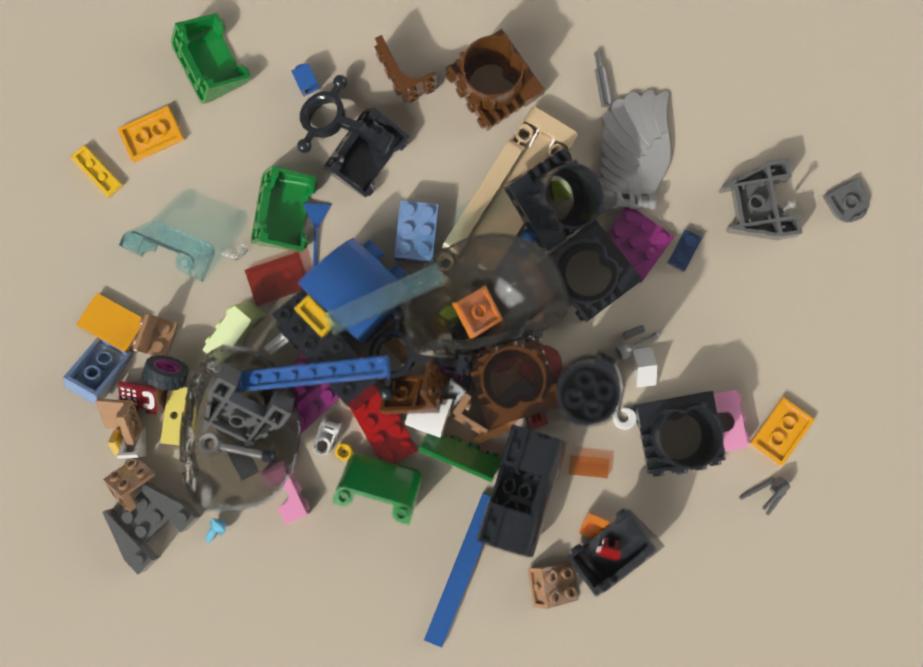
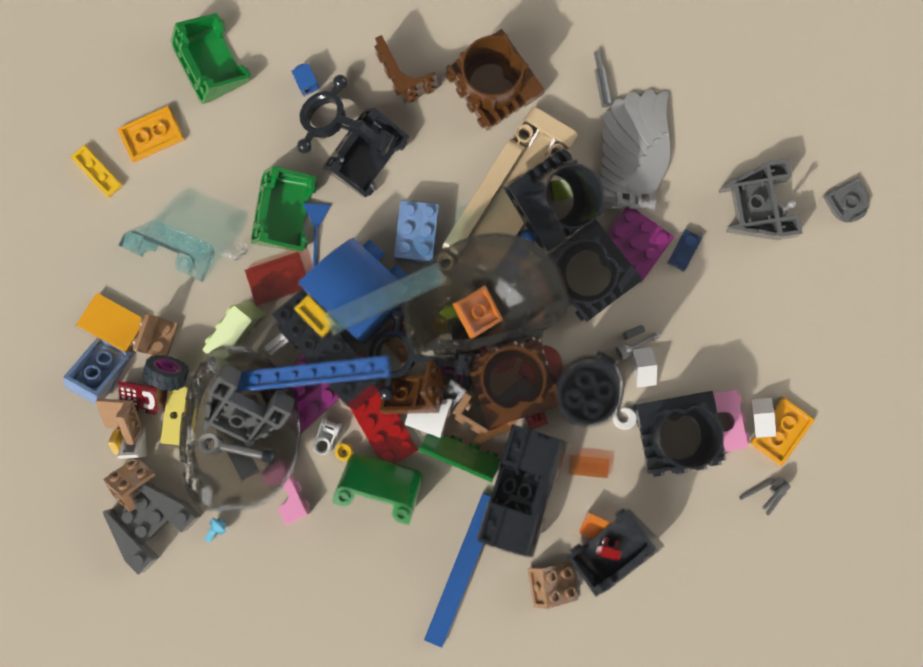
none -> white slope [752,398,776,438]

